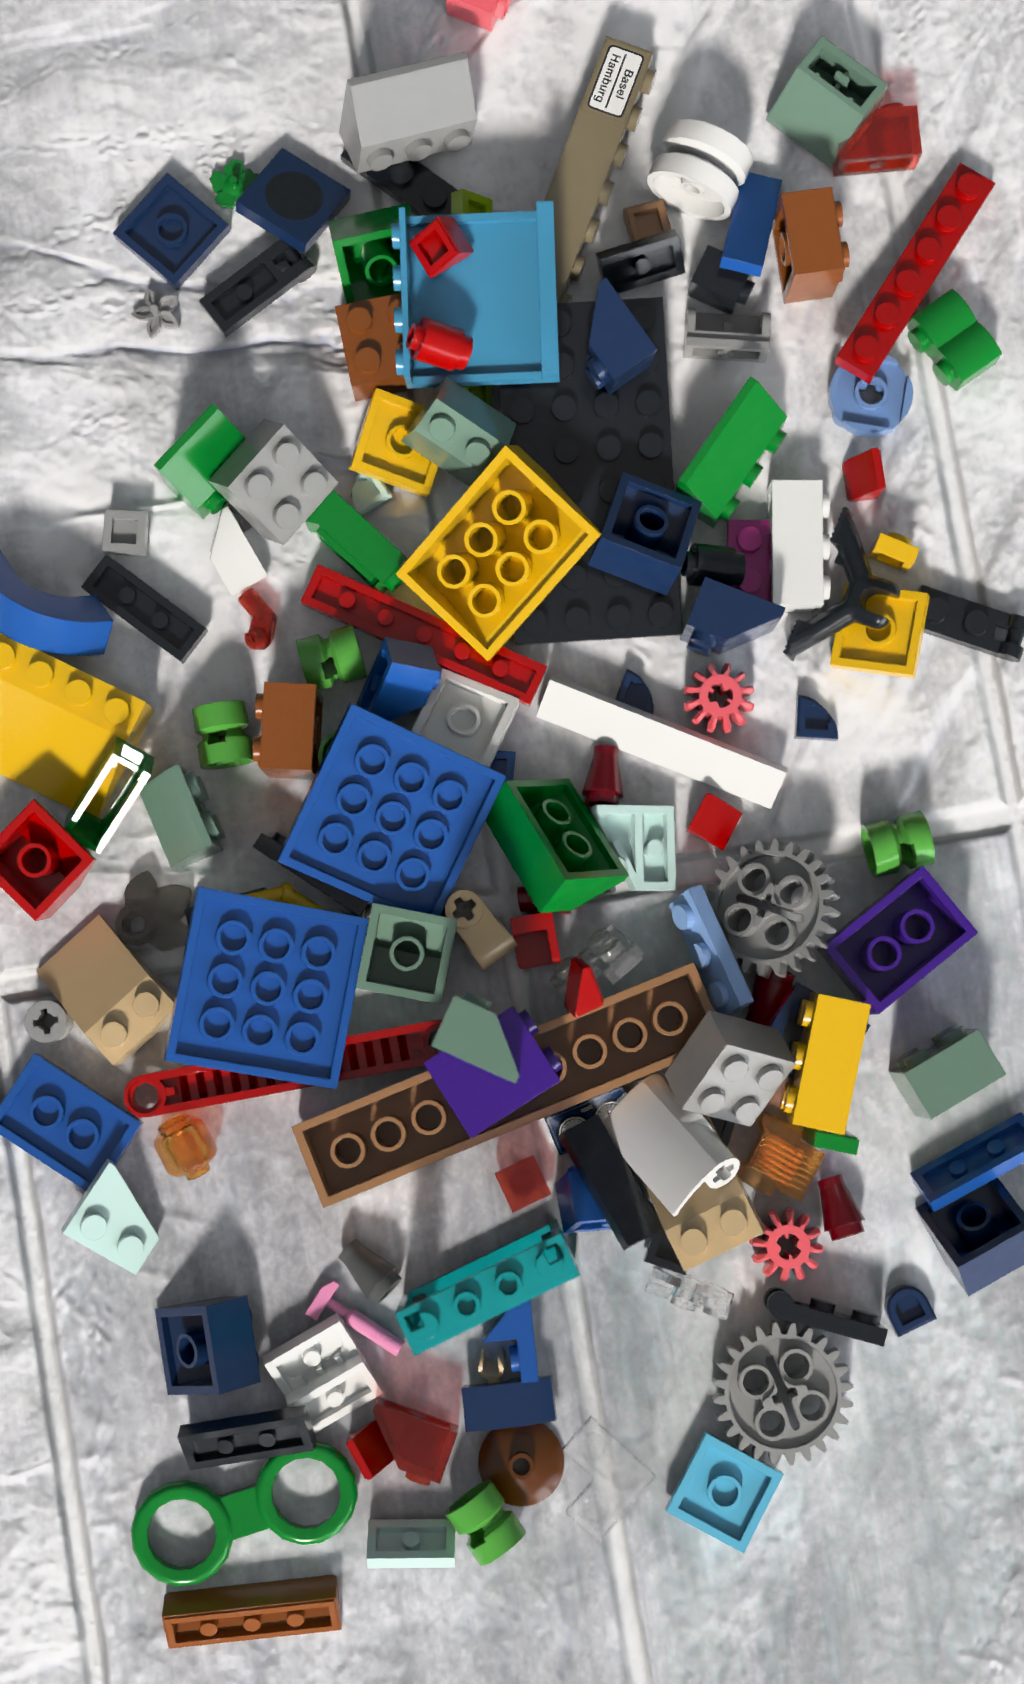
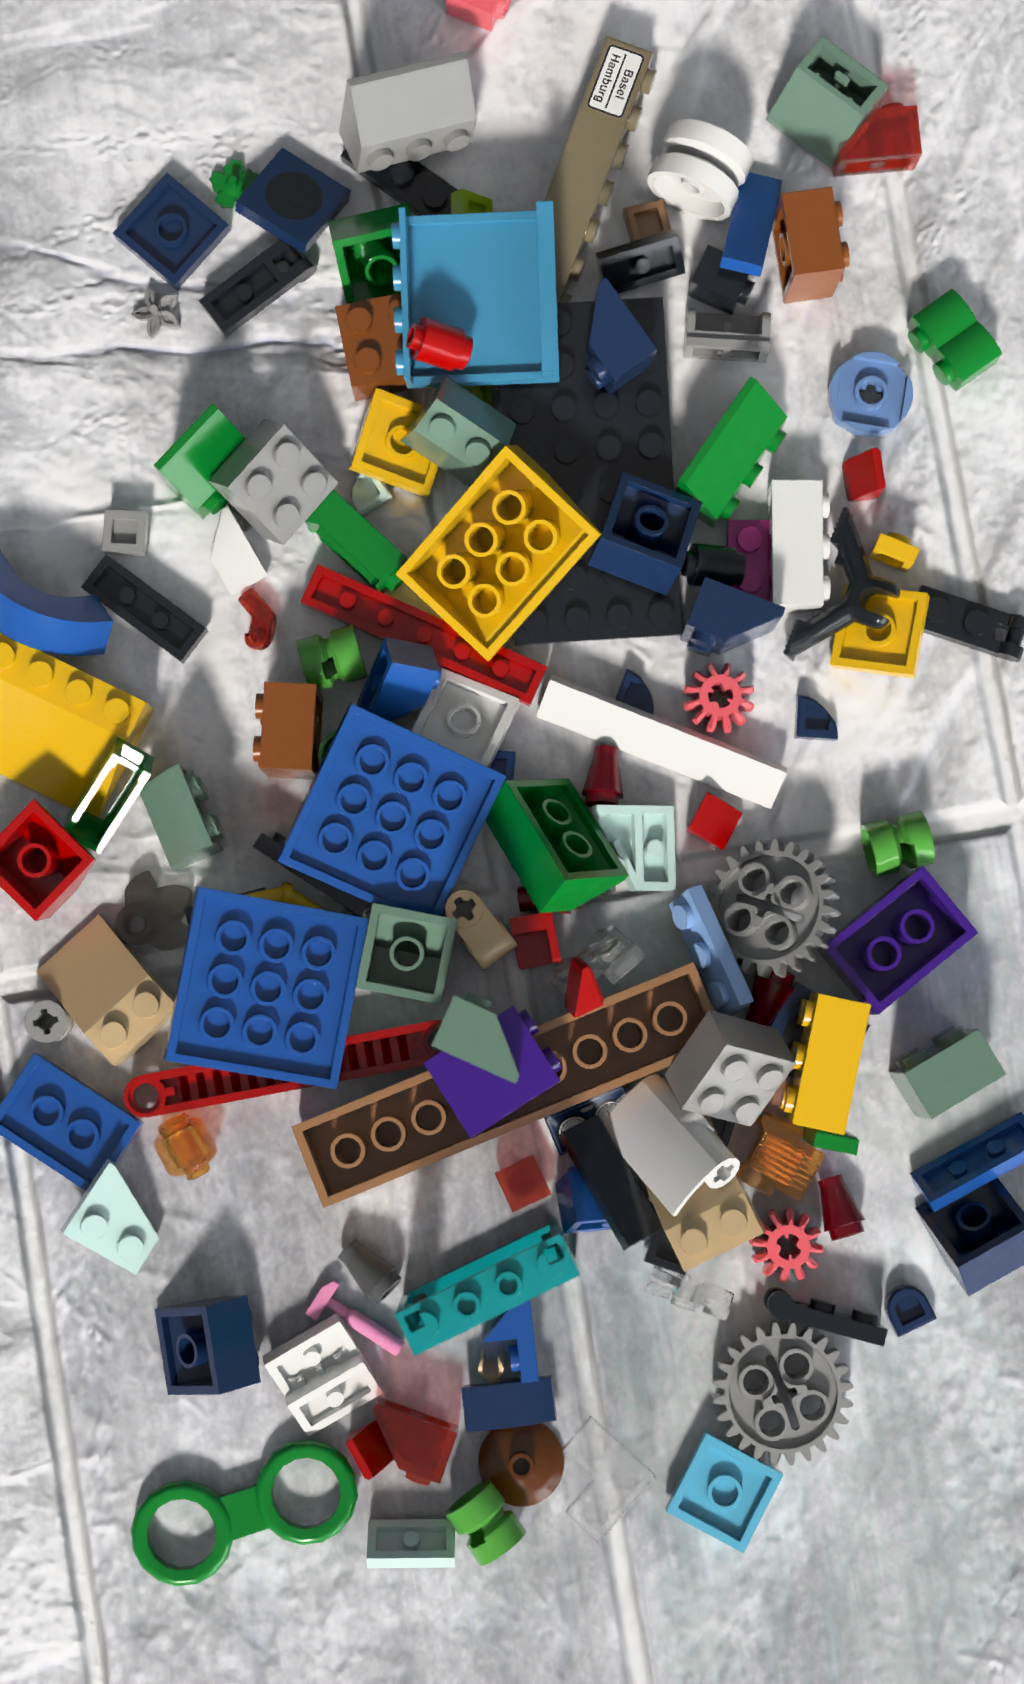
dark orange slope [162,1575,342,1649] -> none
black plate [177,1405,317,1470] -> none
bright green wheel [192,700,254,770] -> none
red slope [408,216,474,278] -> none
red plate [834,163,995,384] -> none

